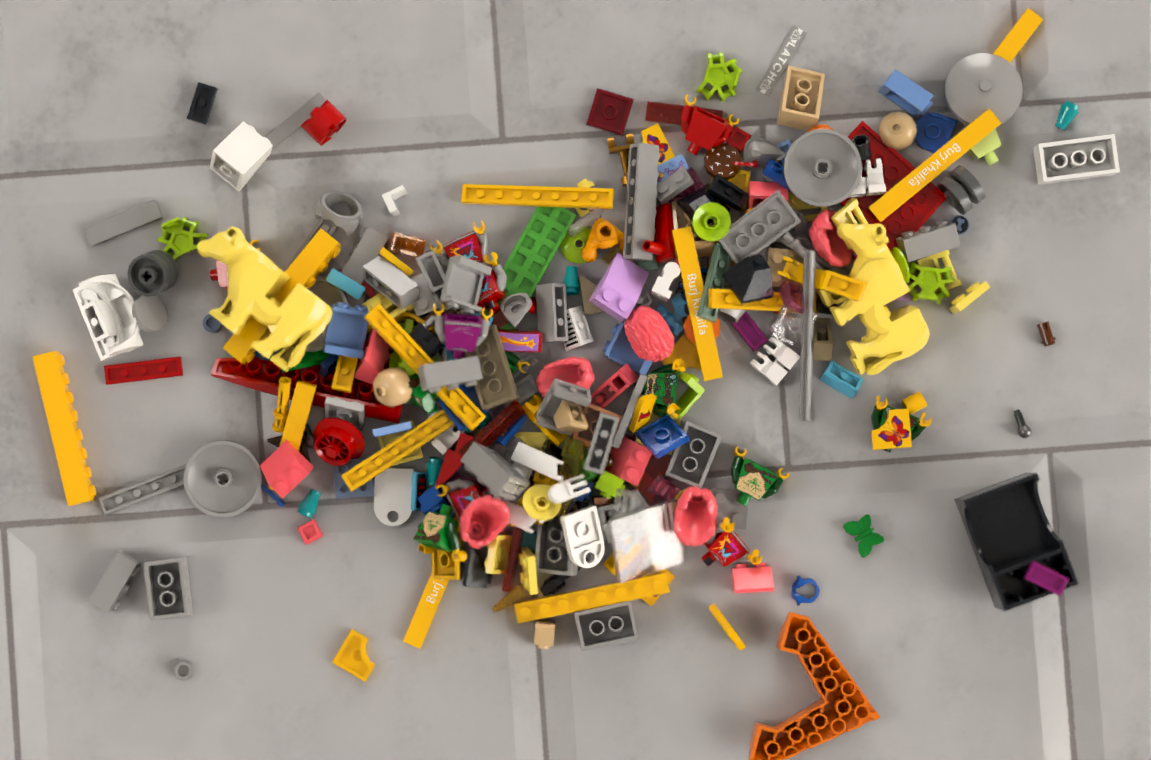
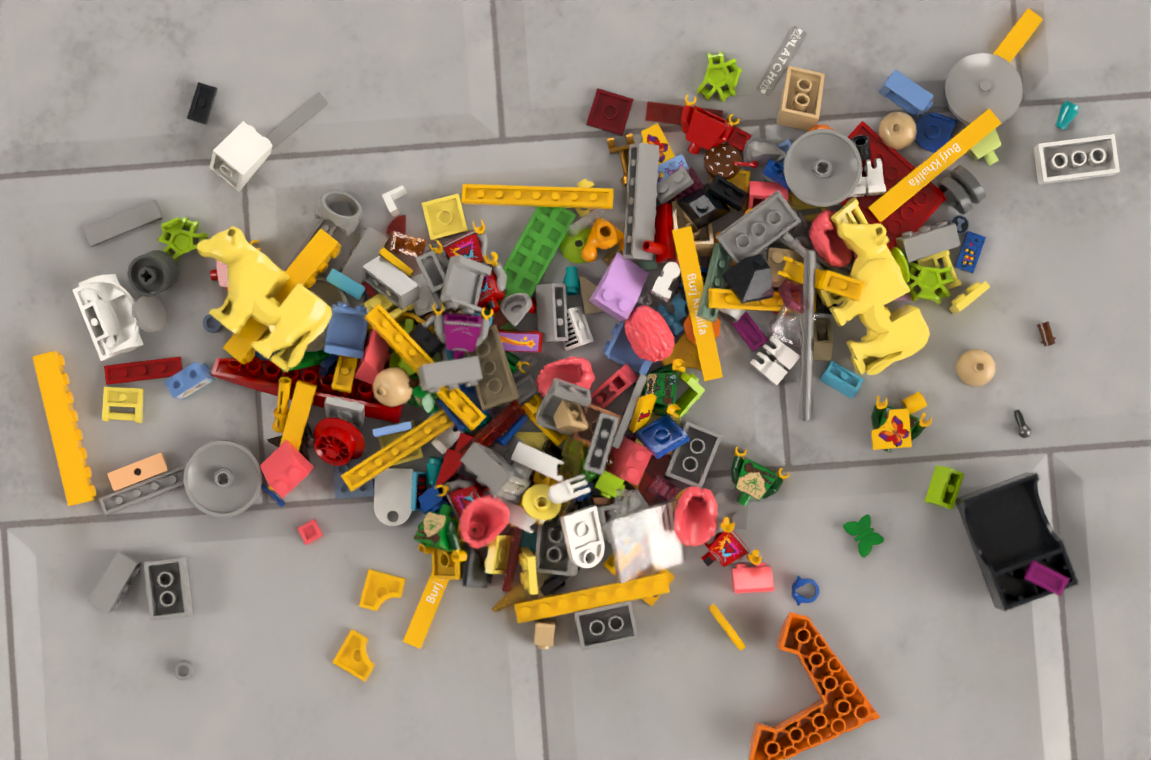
teal cone [297,489,321,519] -> none
red brick [301,100,347,146] -> none
lime dish [692,202,731,241] -> none
none -> light yellow plate [102,387,144,423]
none -> light nougat tile [107,452,169,491]
none -> medium blue panel [164,362,215,400]
none -> yellow tile [358,569,406,611]
none -> clear red tile [386,215,406,235]
none -> light yellow plate [422,194,468,241]
none -> lime brick [924,465,964,510]
none -> blue tile [954,231,986,273]
none -> tan cylinder [956,349,995,387]

